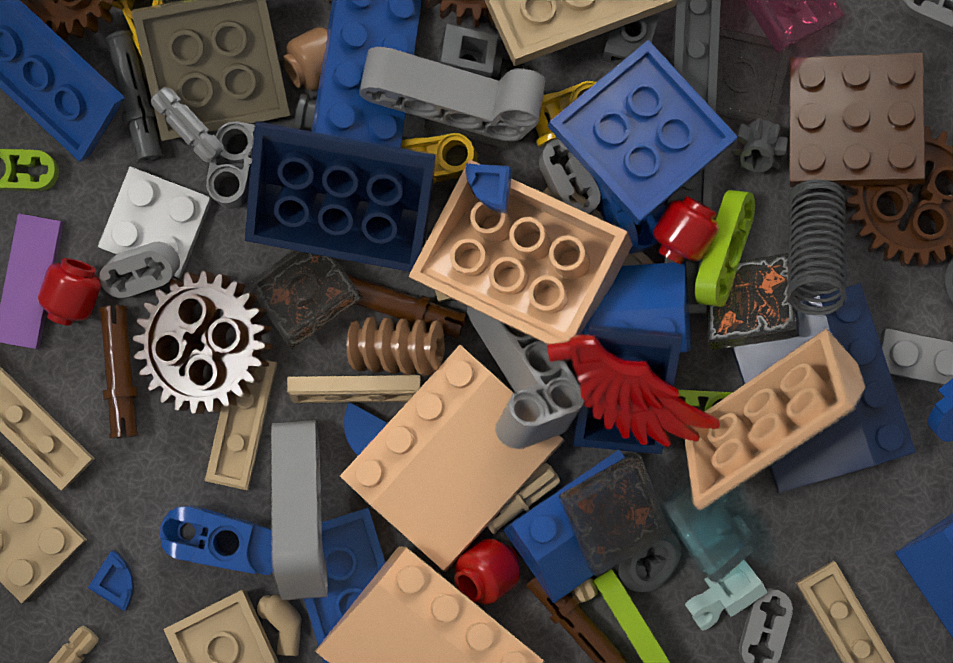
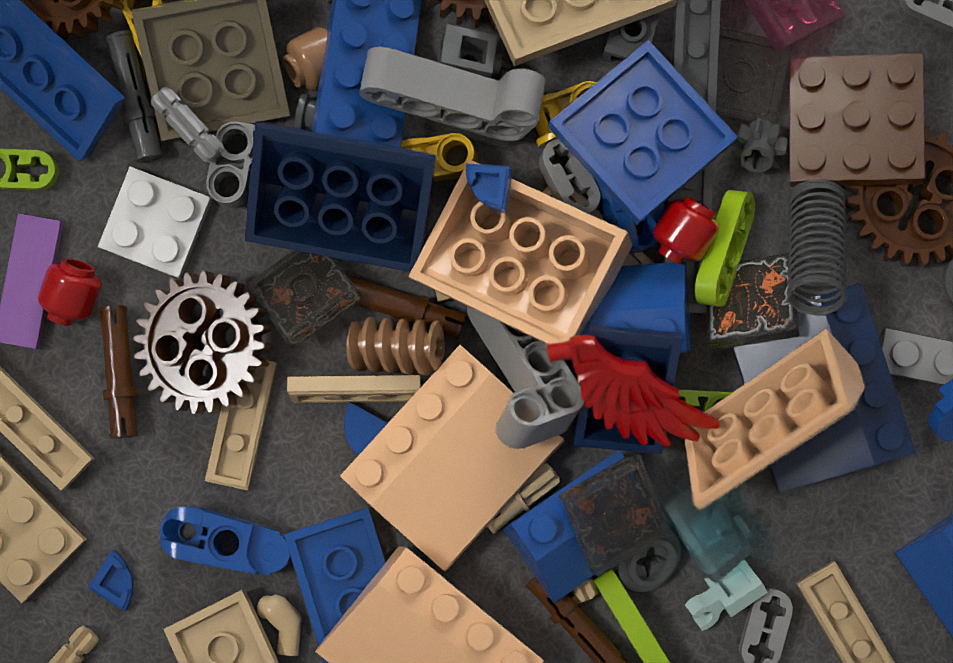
light grey beam [99,241,180,298] -> none
light grey beam [271,420,328,600] -> none
red head [455,539,520,605] -> none

